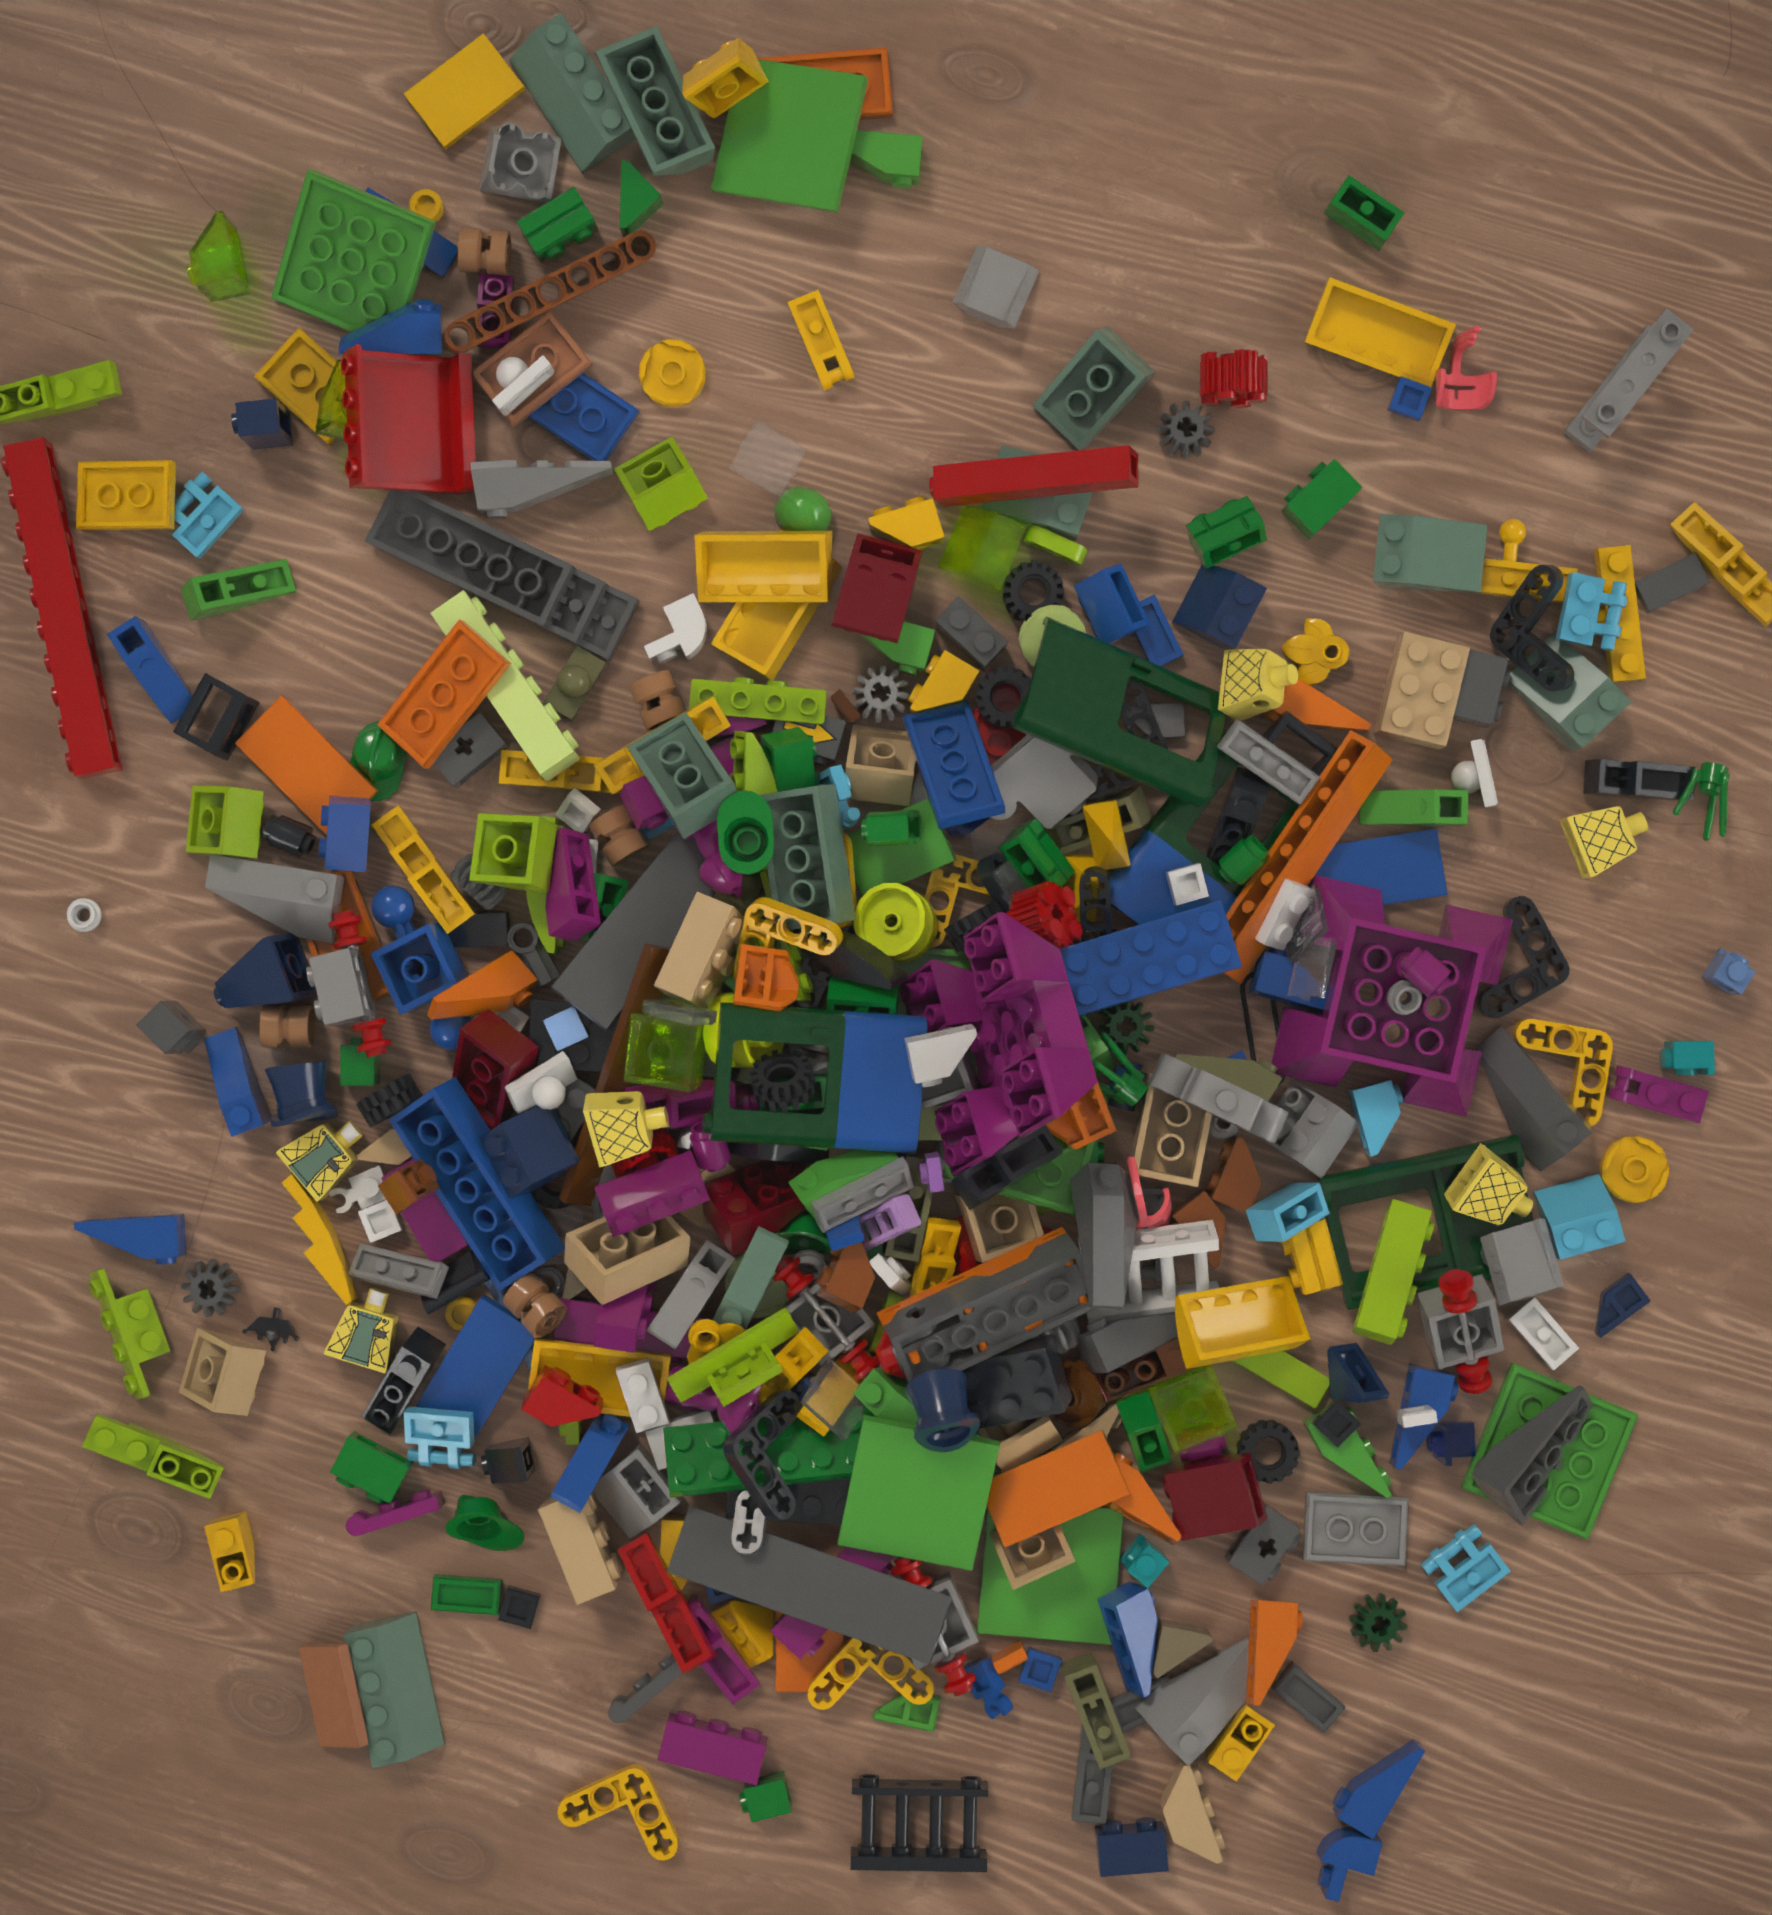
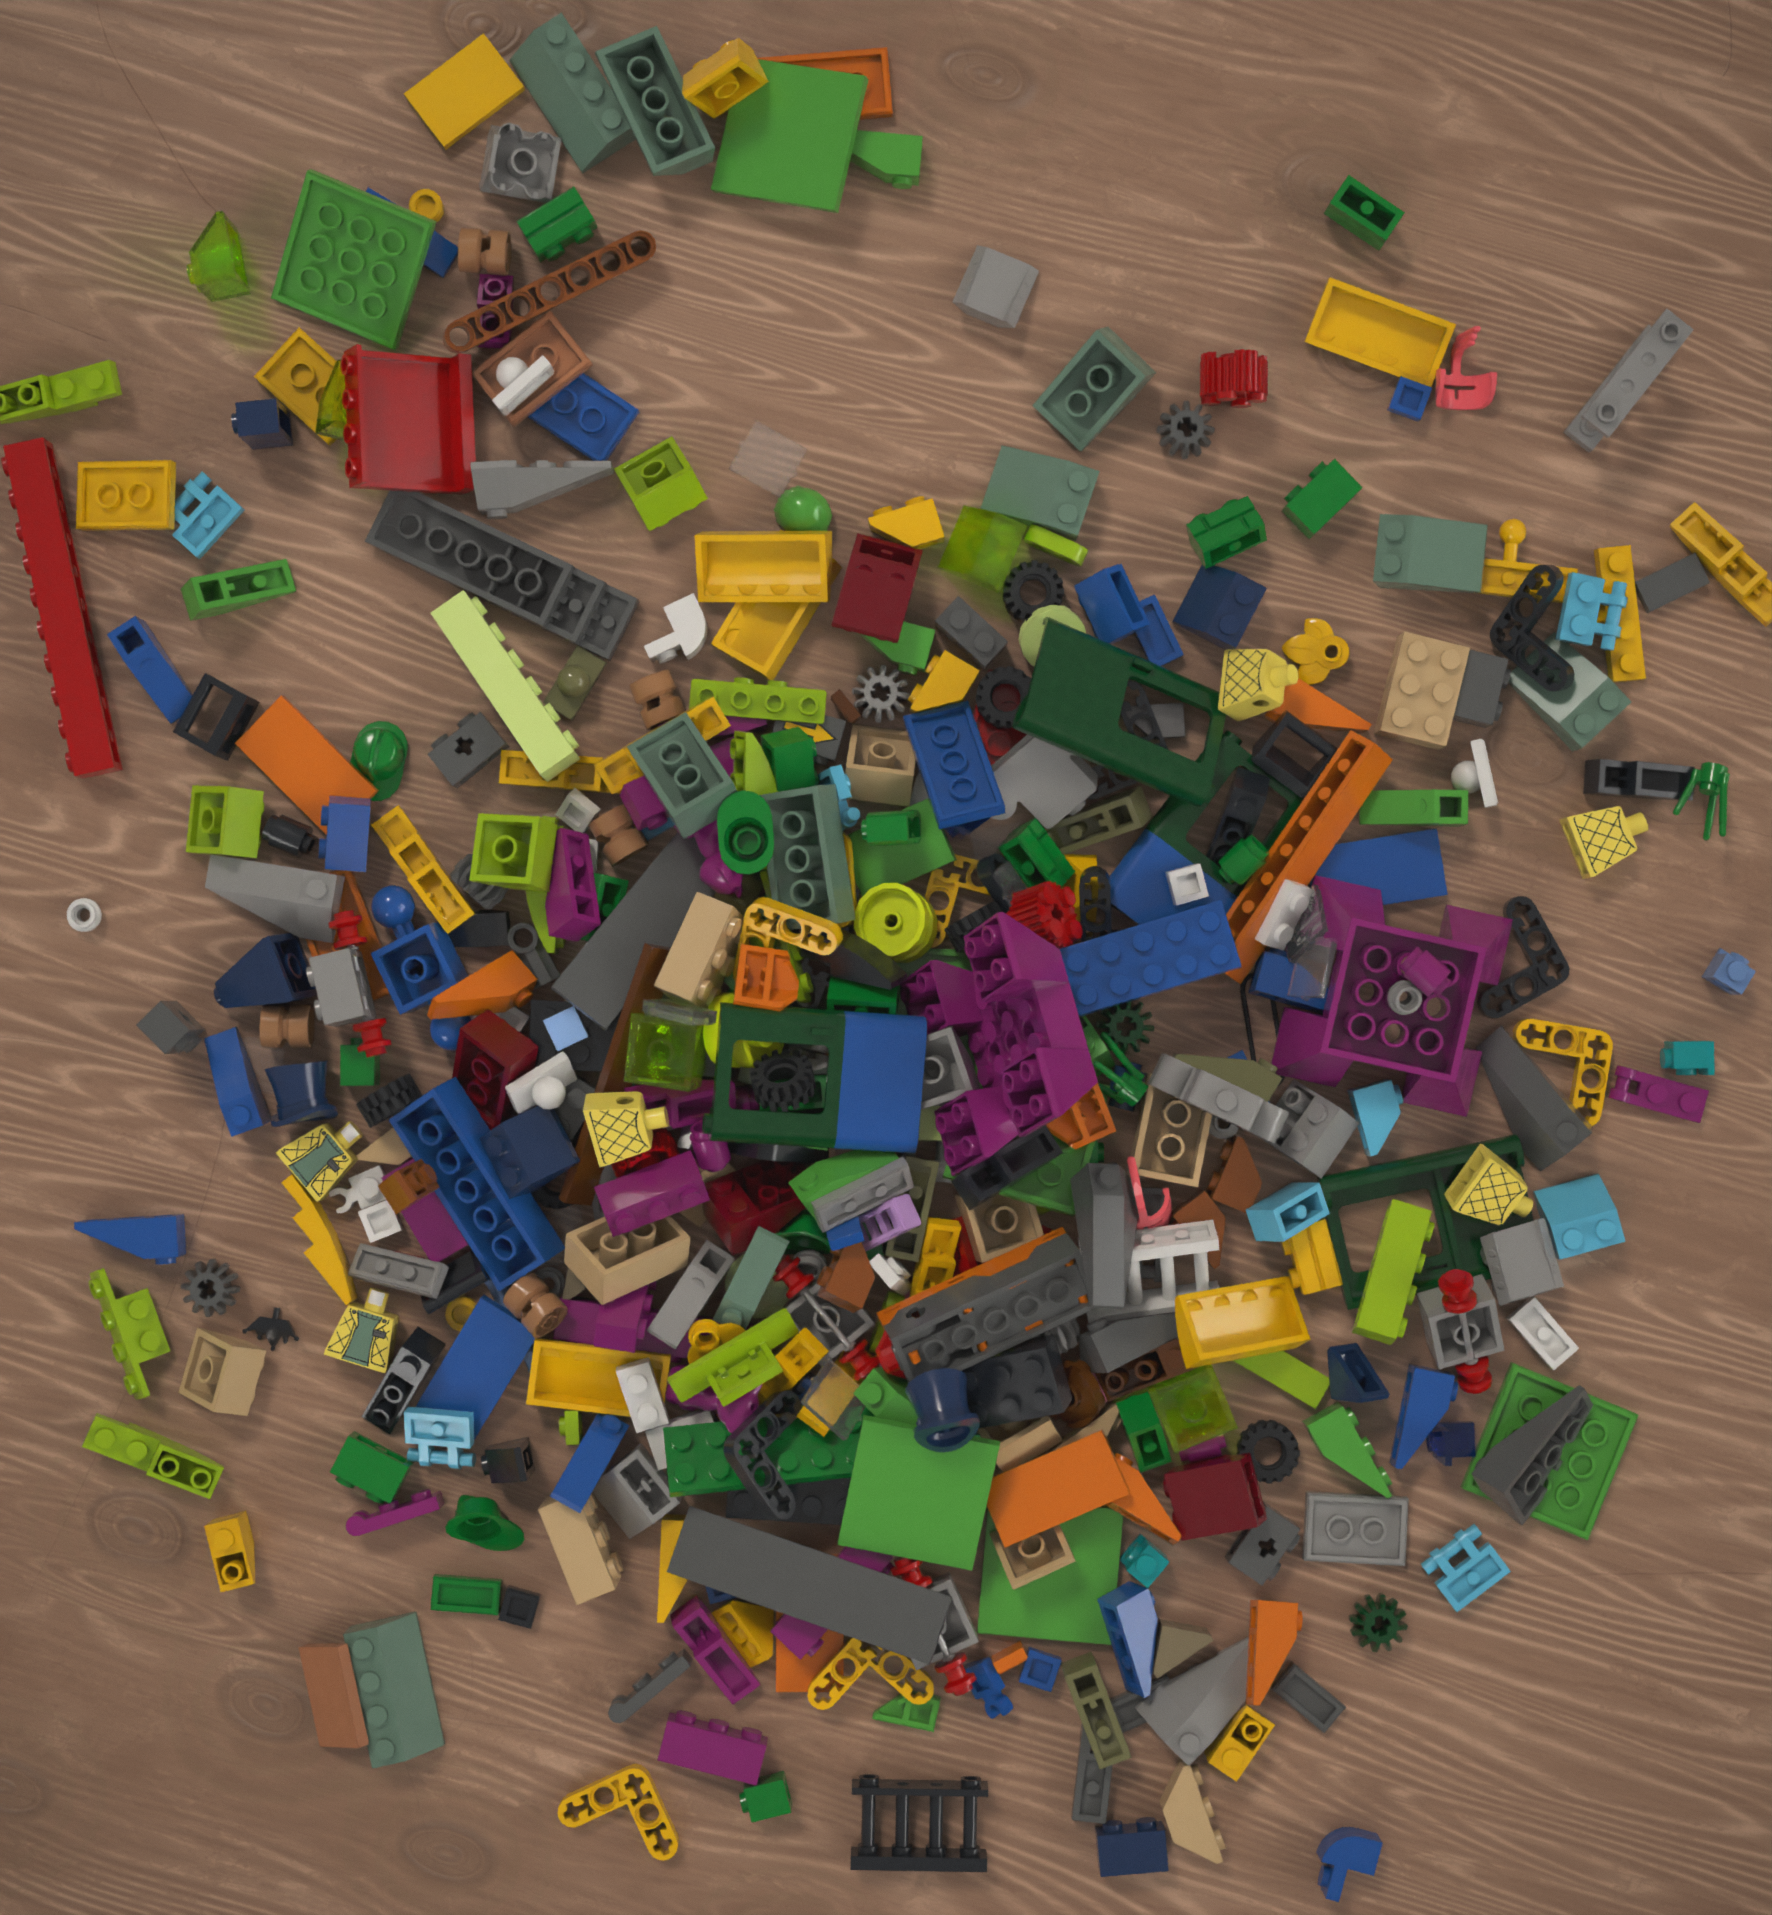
blue slope [338,299,443,354] -> none
orange tile [377,619,512,769] -> none
red slope [521,1365,603,1427] -> none
red slope [617,1533,718,1673] -> none
green slope [620,160,663,237] -> none
yellow tile [639,339,706,408] -> none
flat silver beam [731,1490,767,1556] -> none
yellow plate [787,290,855,391] -> none
white slope [904,1024,977,1087] -> none
medium lavender plate [919,1152,944,1193] -> none
red brick [929,445,1139,507] -> none
yellow slope [1083,800,1131,870] -> none
light grey tile [1217,719,1320,805] -> none
black tile [1312,1398,1361,1448] -> none
blue slope [1333,1739,1425,1839] -> none
white tile [1396,1405,1438,1428] -> none
dark blue tile [1595,1273,1651,1338] -> none
yellow tile [1599,1136,1669,1203] -> none

